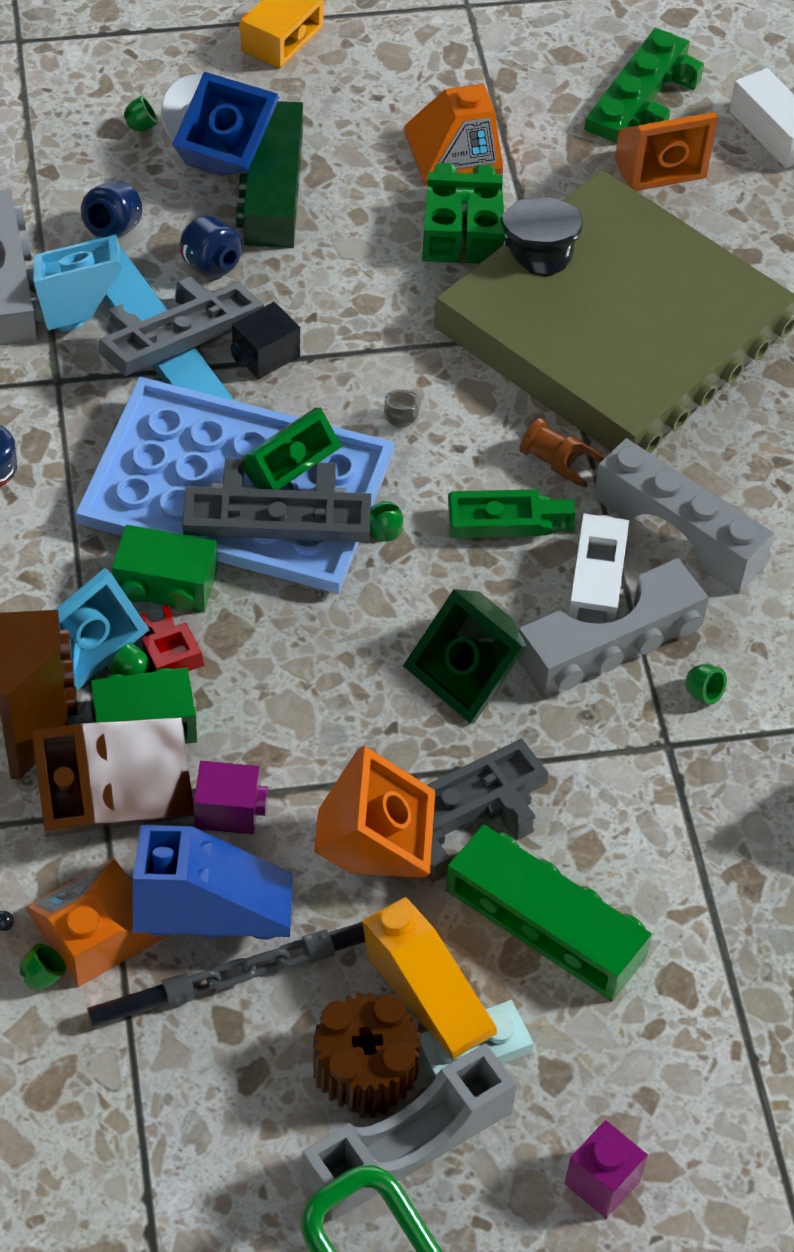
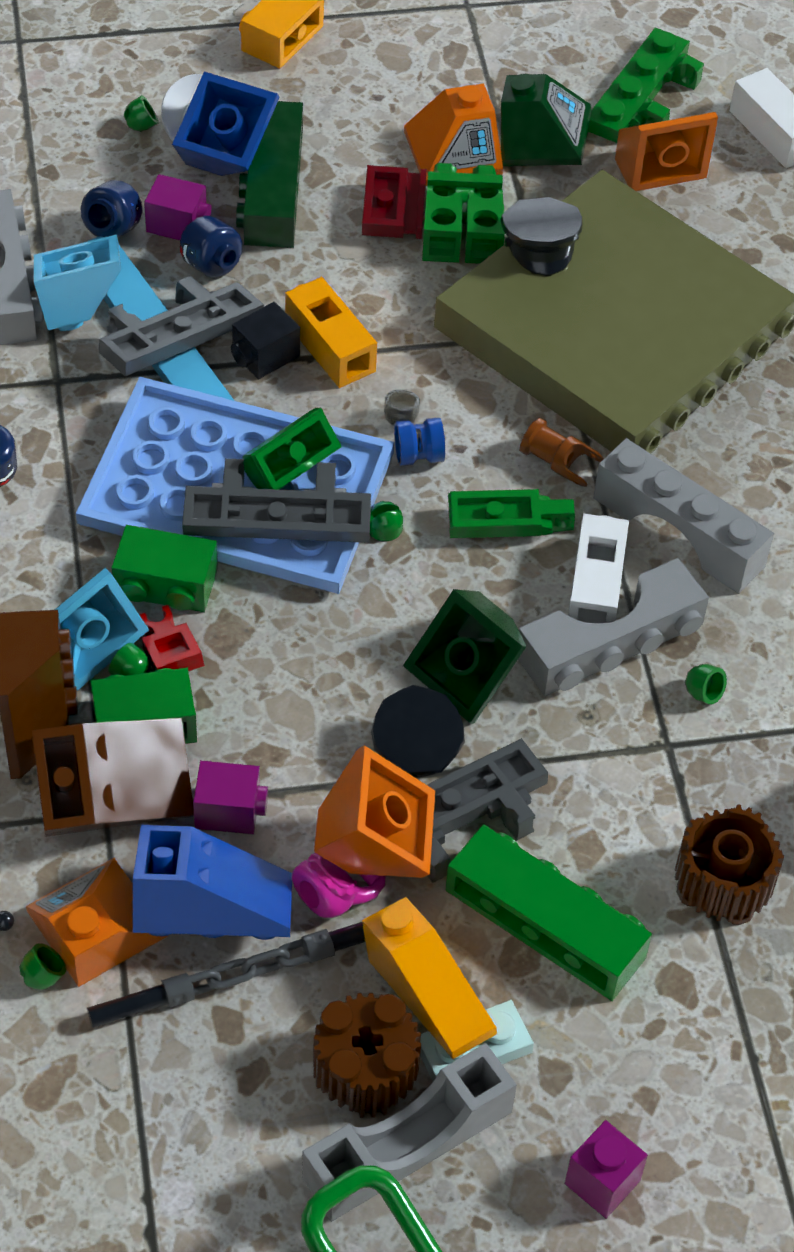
none -> magenta brick [144,174,212,240]
none -> light orange brick [285,277,377,388]
none -> dark pink piece [292,853,386,918]
none -> dark red plate [362,165,427,239]
none -> black hat [371,685,465,777]
none -> blue wheel [394,418,446,466]
none -> dark green slope [501,74,592,166]
none -> reddish brown brick [675,804,784,925]

